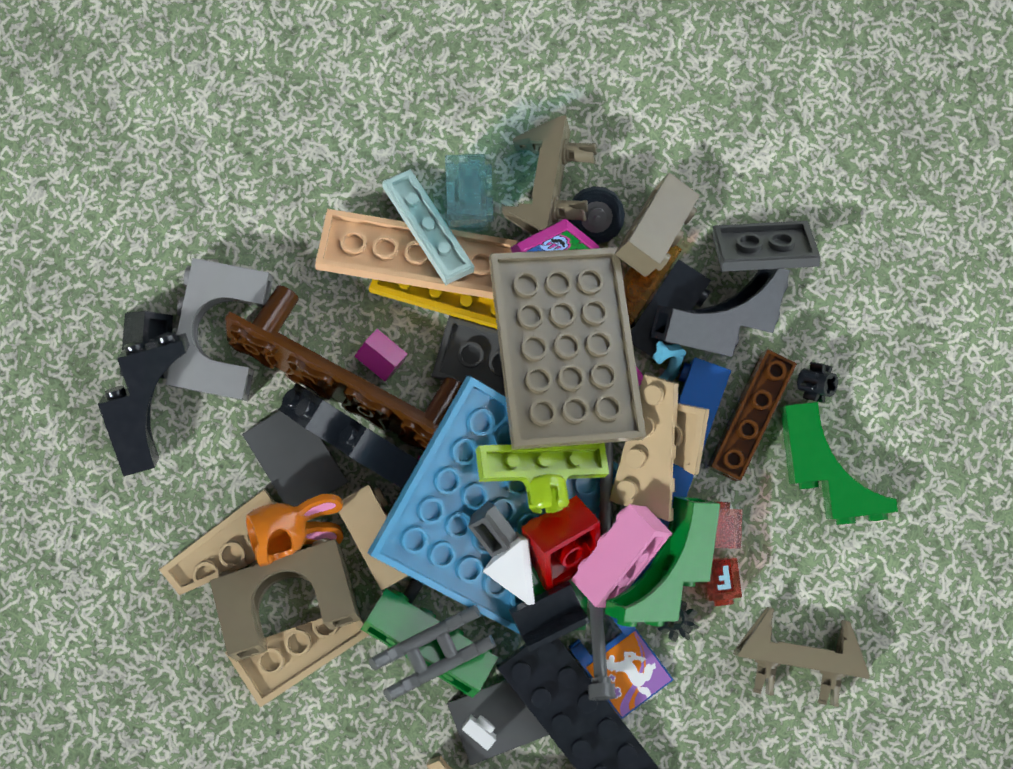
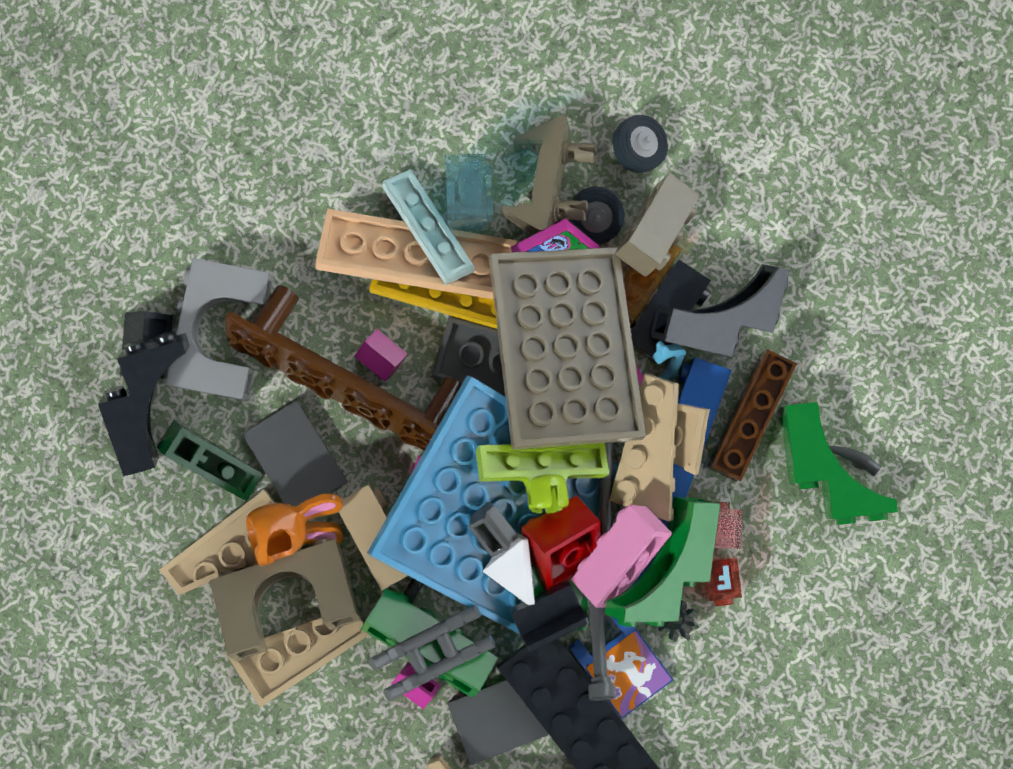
black arch [278,383,419,489] -> none
white plate [462,714,496,751] -> none
dark grey tile [712,221,821,272] -> none
dark tan hose [733,607,870,707] -> none
black gear [797,362,838,403] -> none
none -> dark green slope [157,420,263,501]
none -> dark pink piece [391,662,441,710]
none -> black wheel [612,115,668,173]
none -> dark grey helmet [829,446,882,477]

